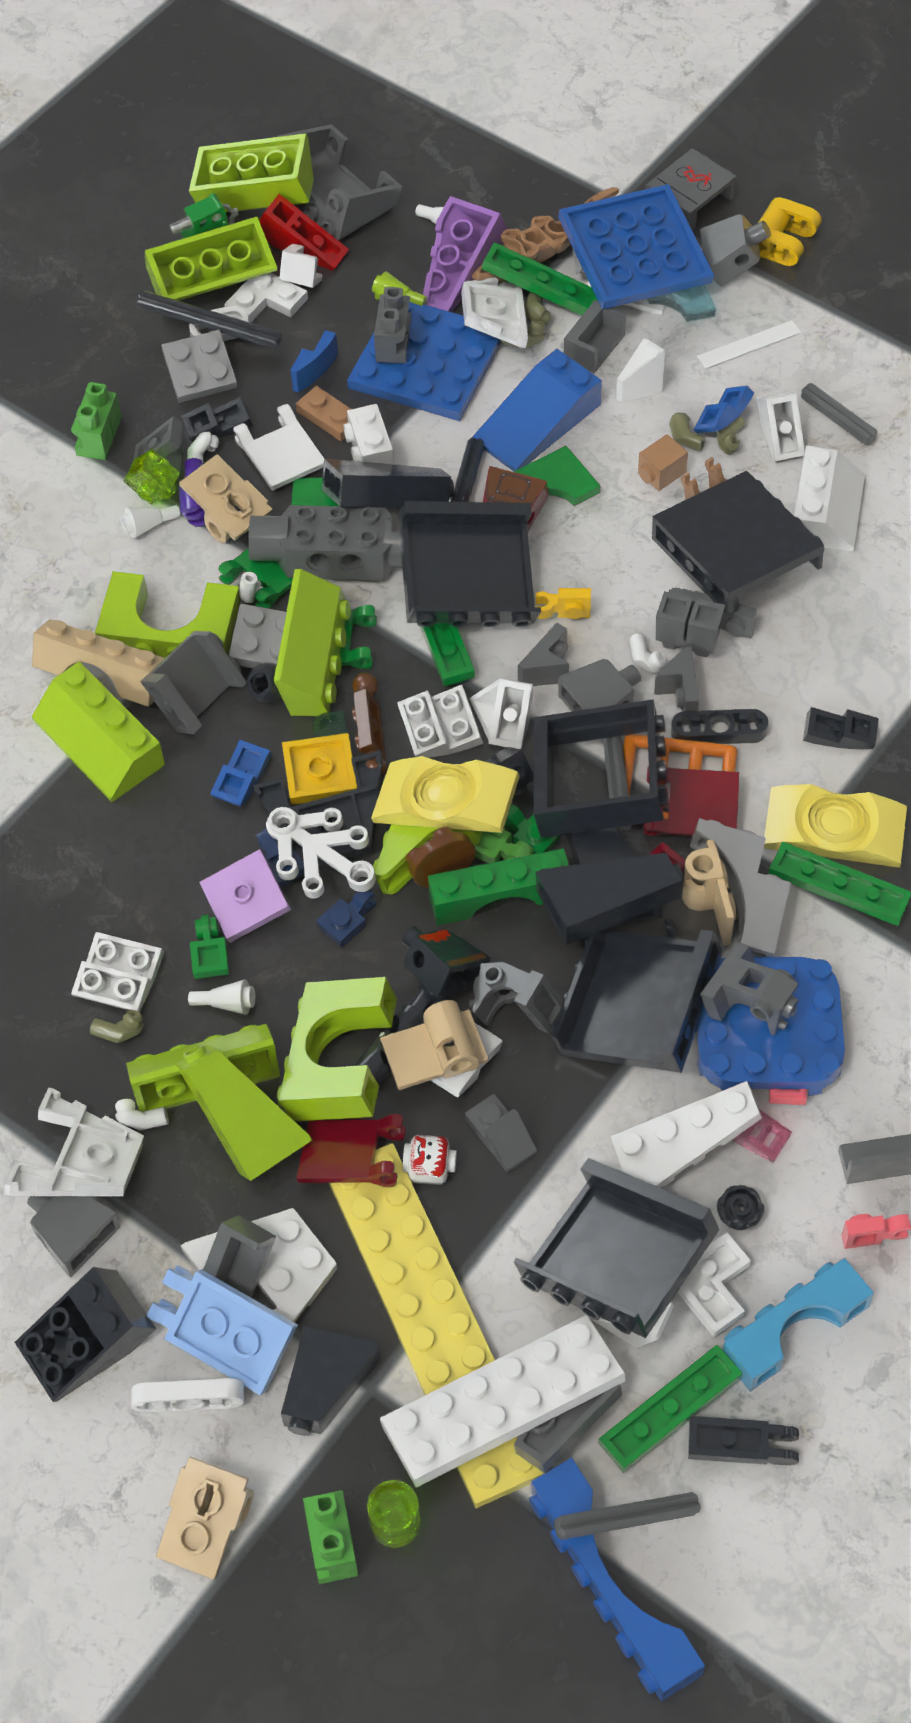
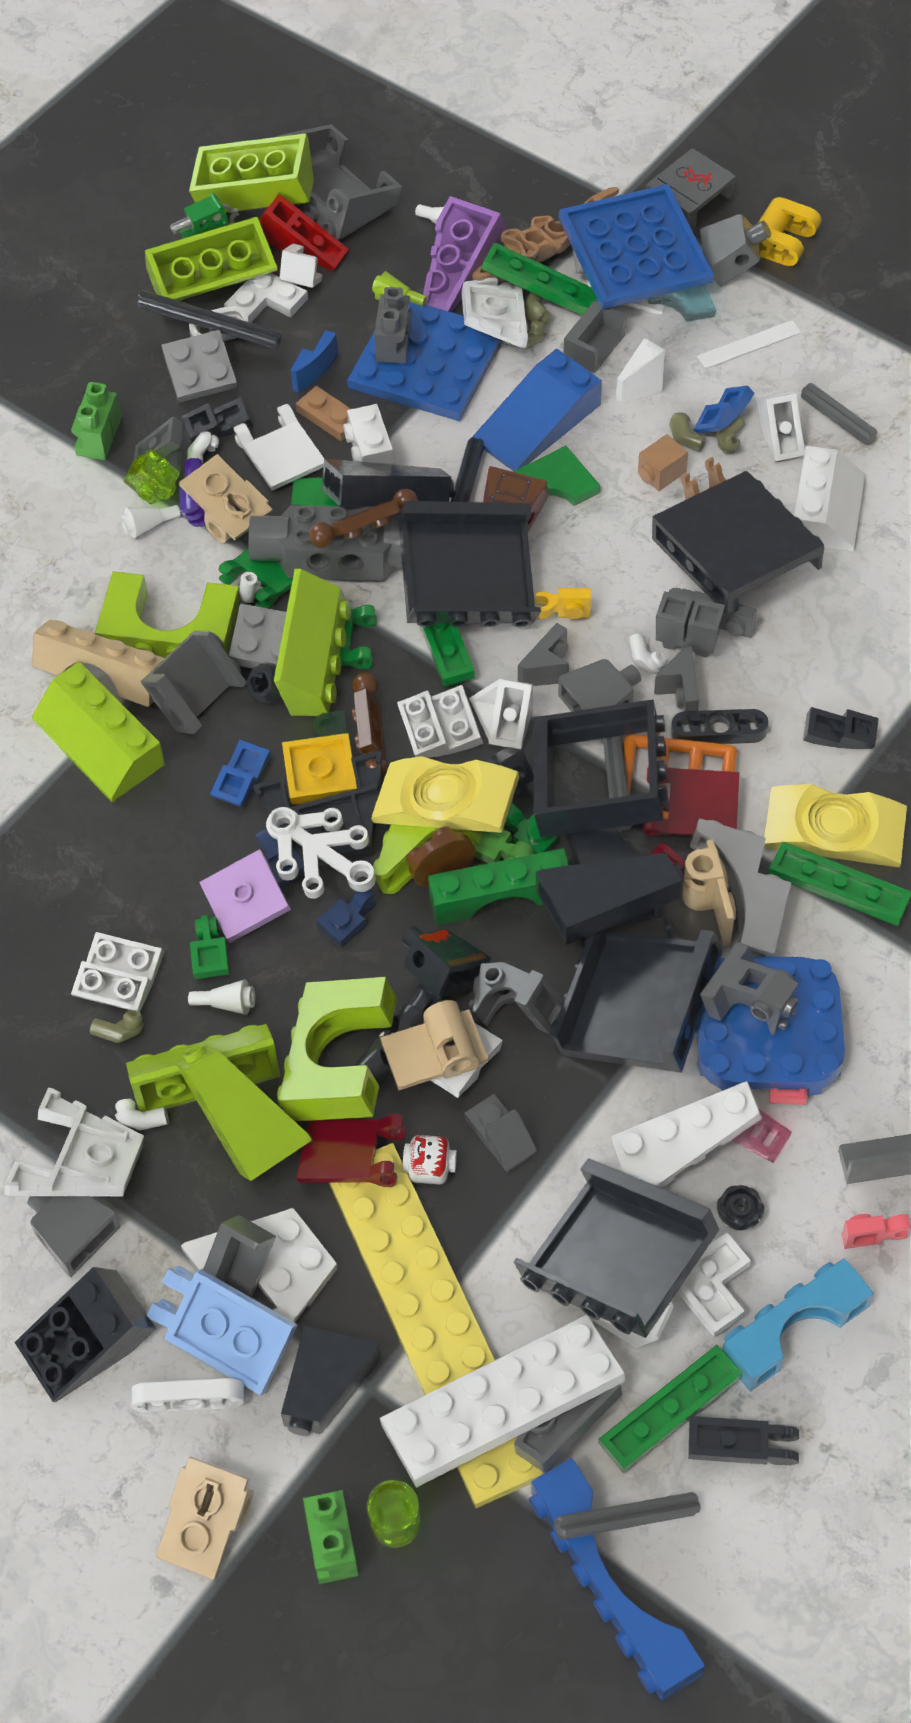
none -> reddish brown plate [309,489,418,548]

